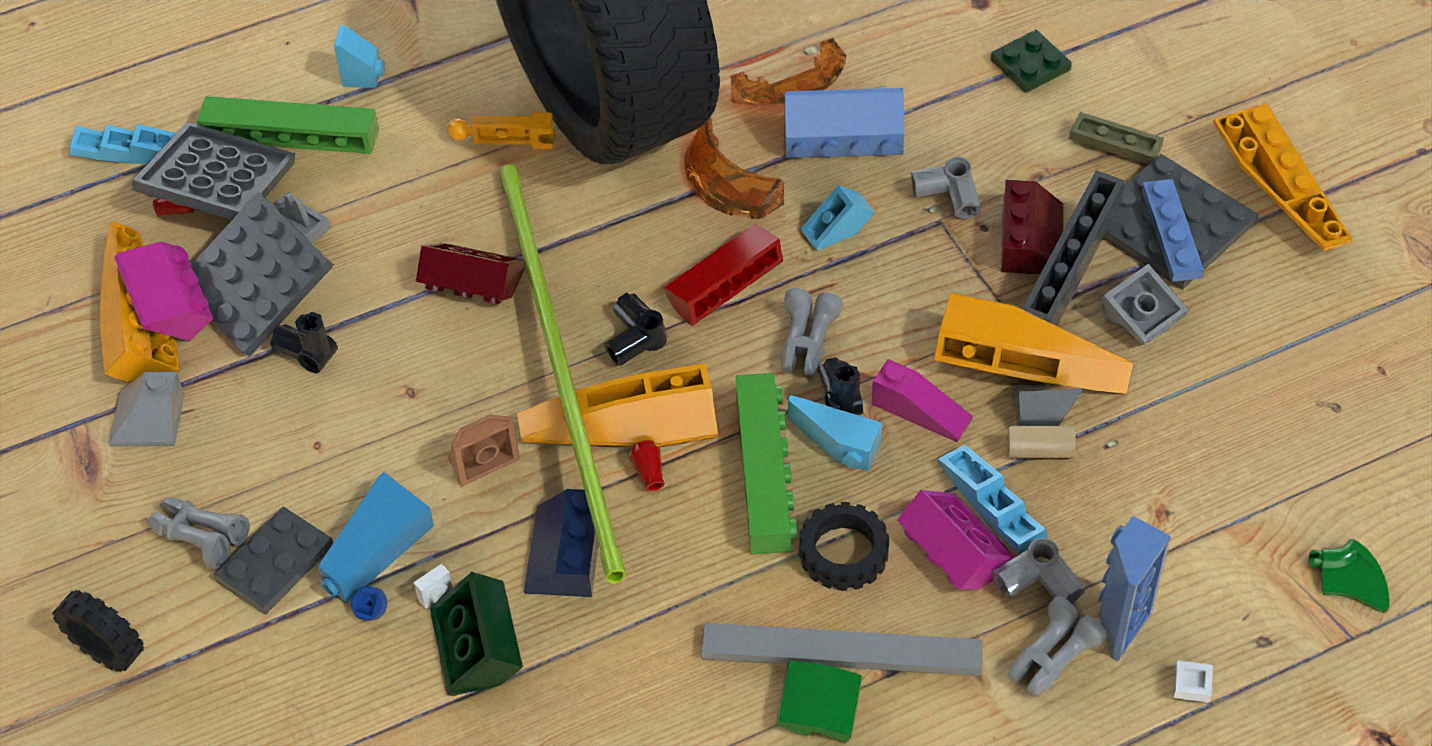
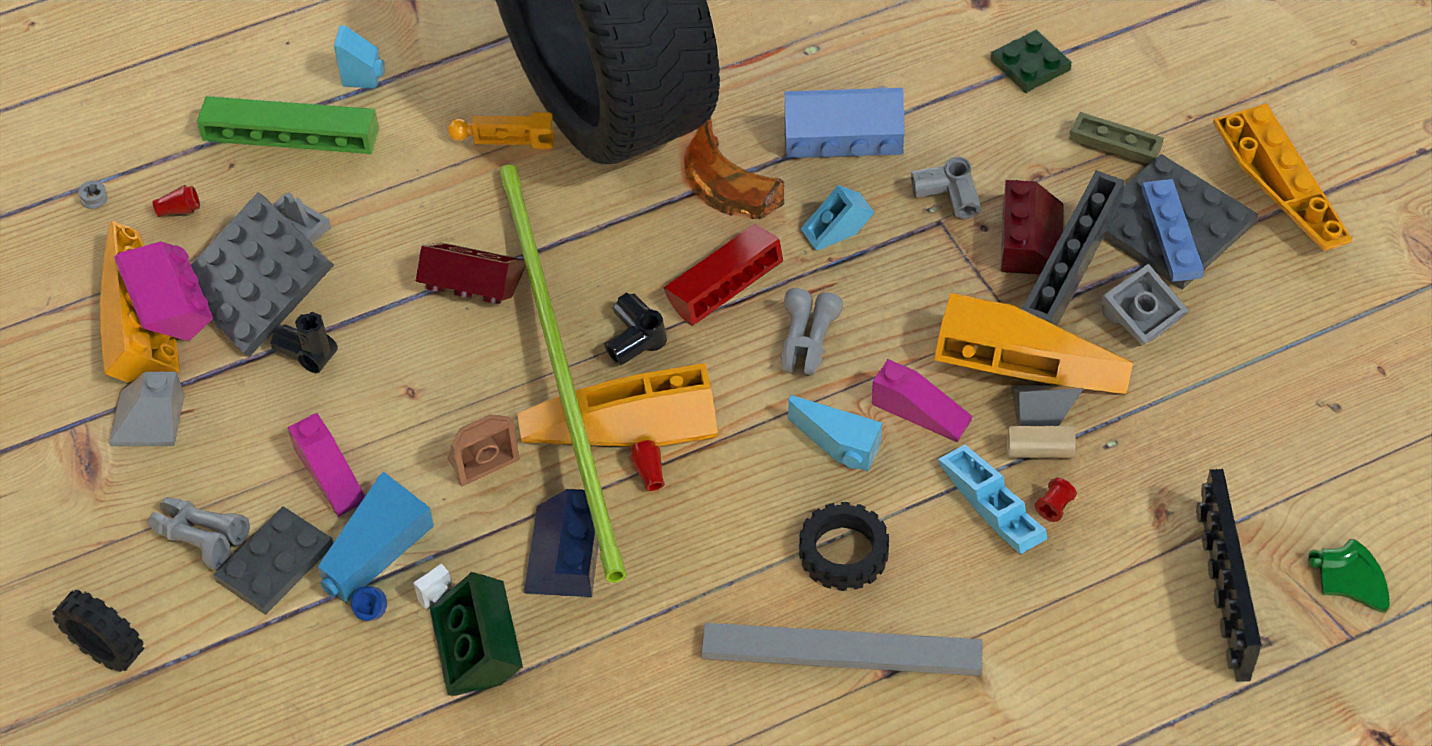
medium azure slope [69,124,176,164] -> none
dark grey plate [132,122,295,221] -> none
clear orange windscreen [731,38,846,106] -> none
bright green brick [736,373,797,555] -> none
green slope [775,661,862,743] -> none
black piece [819,357,863,415] -> none
dark pink slope [897,490,1016,590] -> none
light grey piece [992,538,1086,604] -> none
light grey piece [1008,596,1107,697] -> none
medium blue slope [1098,516,1171,661] -> none
white plate [1174,660,1213,703] -> none
none -> light grey bush [78,181,108,209]
none -> dark pink slope [288,413,365,517]
none -> red bush [1035,477,1077,522]
none -> black plate [1196,469,1262,682]

